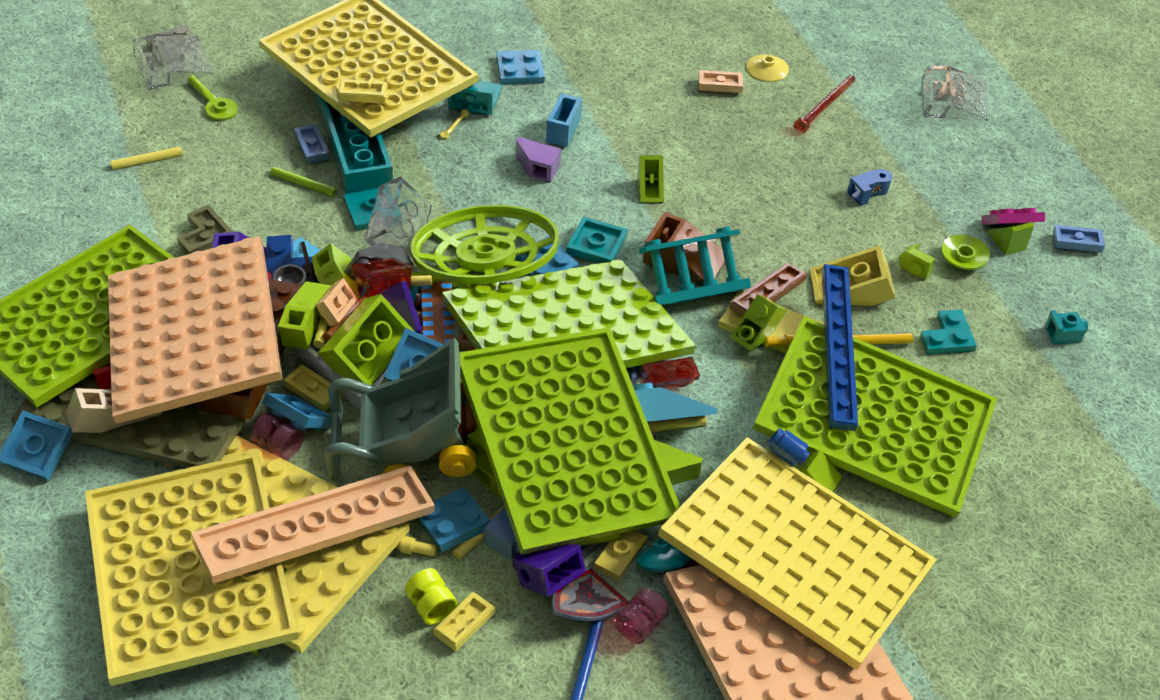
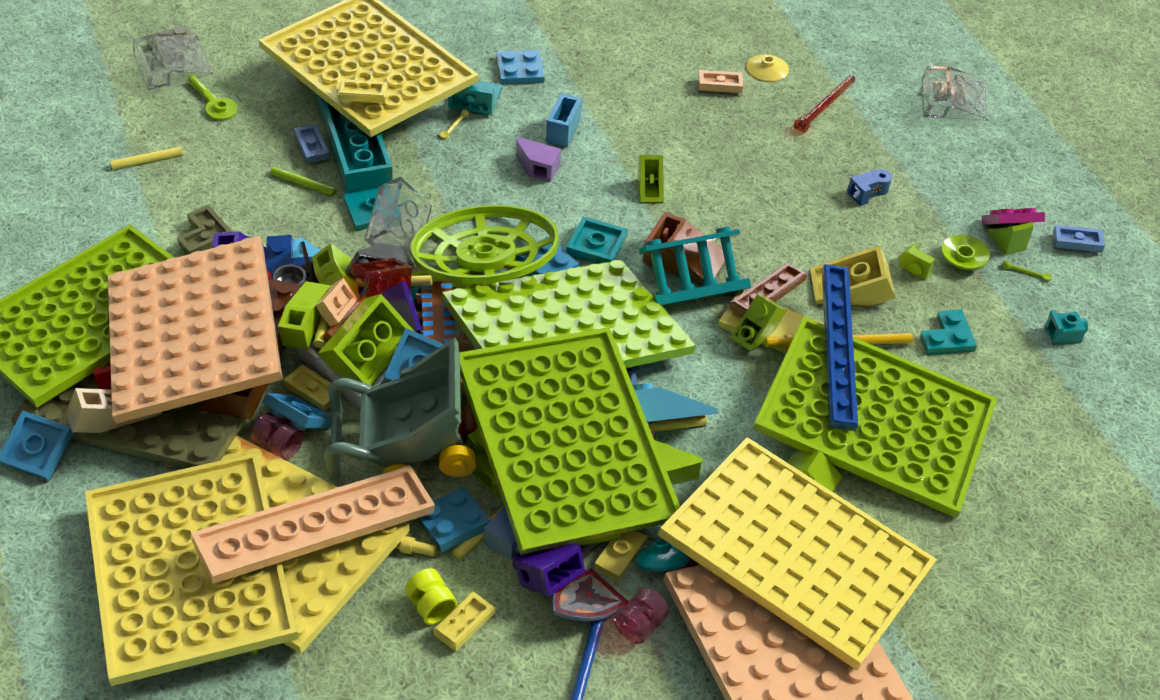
clear red bracket [640,357,700,389] -> none
blue brick [767,428,810,467] -> none
none -> lime hinge [1002,261,1052,282]

